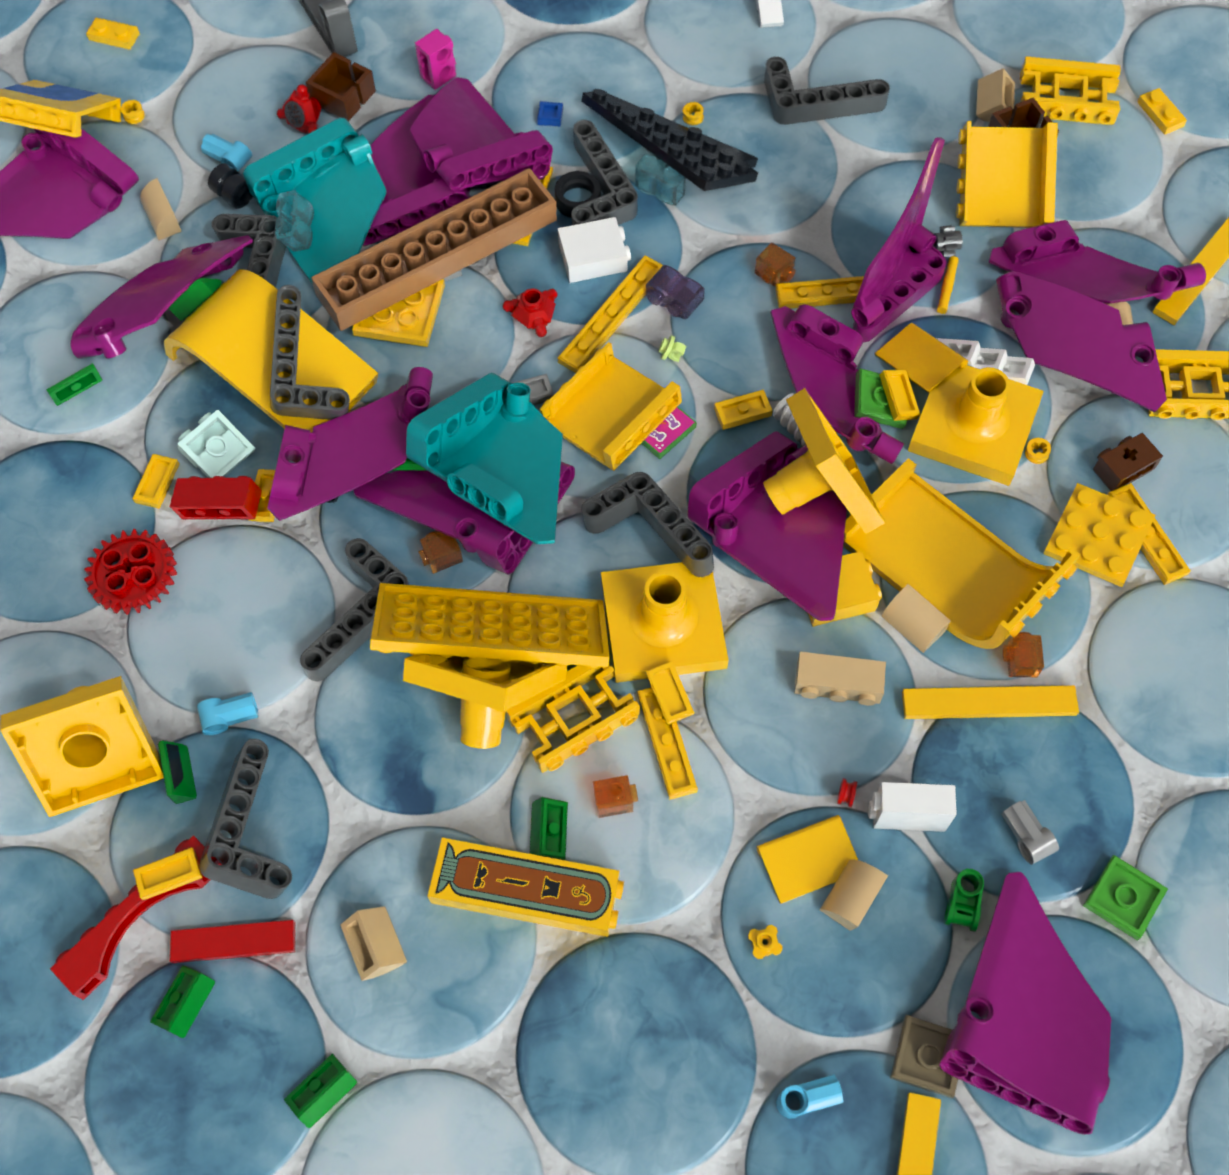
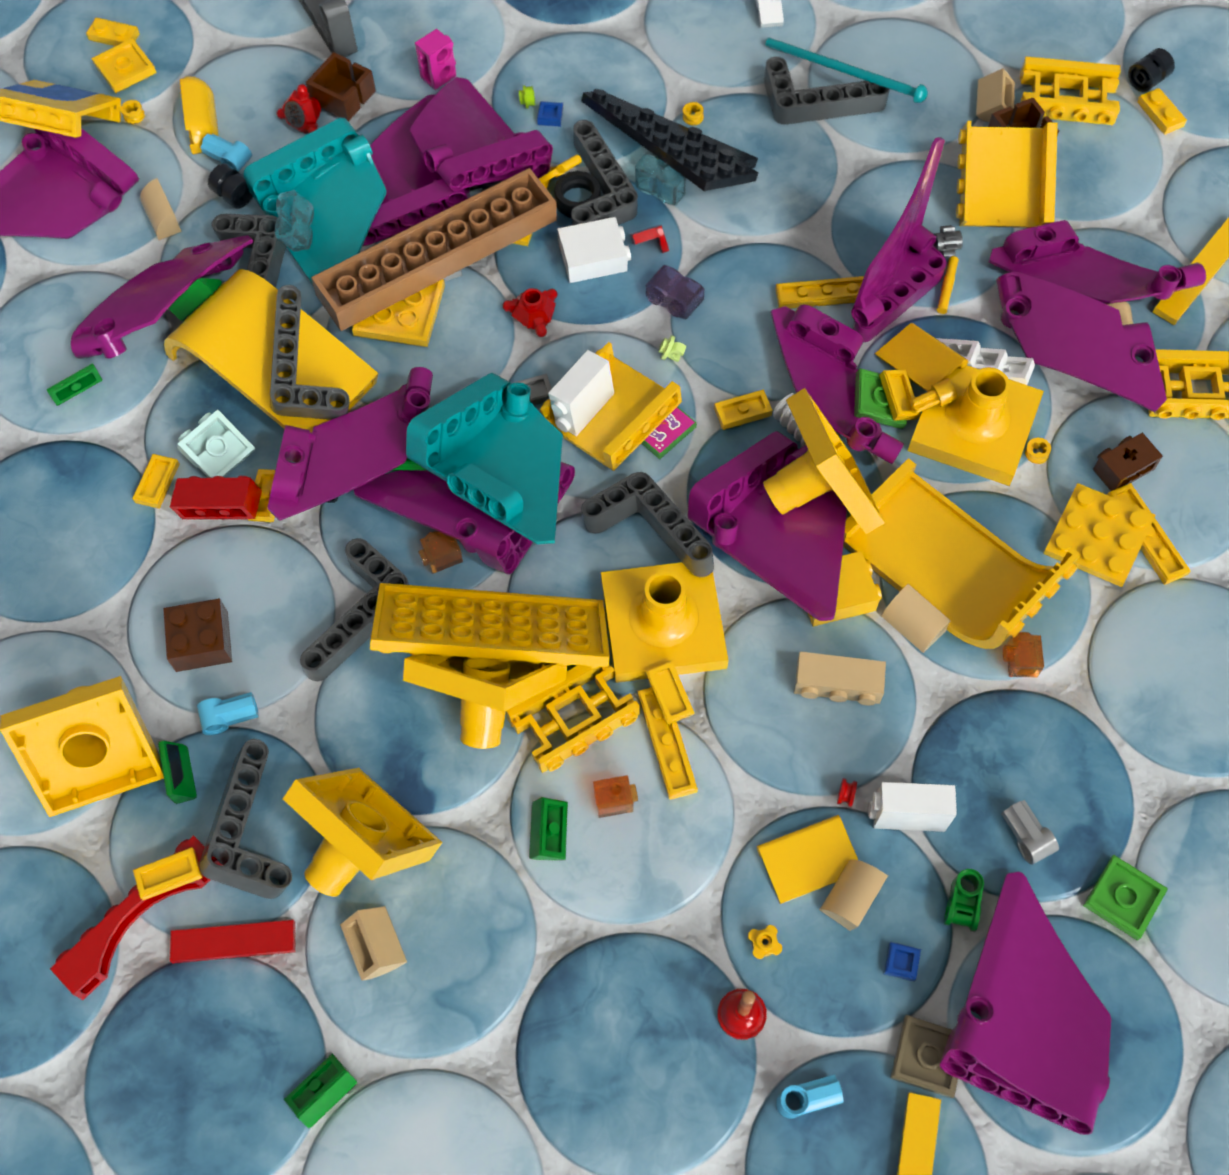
red gear [84,529,177,615] -> none
green slope [150,965,215,1038] -> none
brick [427,837,624,937] -> none
yellow tile [558,255,665,373] -> none
clear orange brick [755,242,796,287] -> none
yellow tile [902,685,1079,719] -> none
none -> yellow plate [92,38,157,94]
none -> reddish brown brick [163,598,232,672]
none -> yellow brick [180,76,219,155]
none -> yellow piece [283,768,443,897]
none -> lime plate [519,85,535,109]
none -> yellow piece [539,154,582,184]
none -> white brick [549,350,615,436]
none -> red tile [630,225,669,253]
none -> red piece [717,989,767,1040]
none -> teal bar [765,37,928,103]
none -> blue tile [884,942,921,982]
none -> yellow piece [910,378,958,412]
none -> black wheel [1128,48,1175,92]

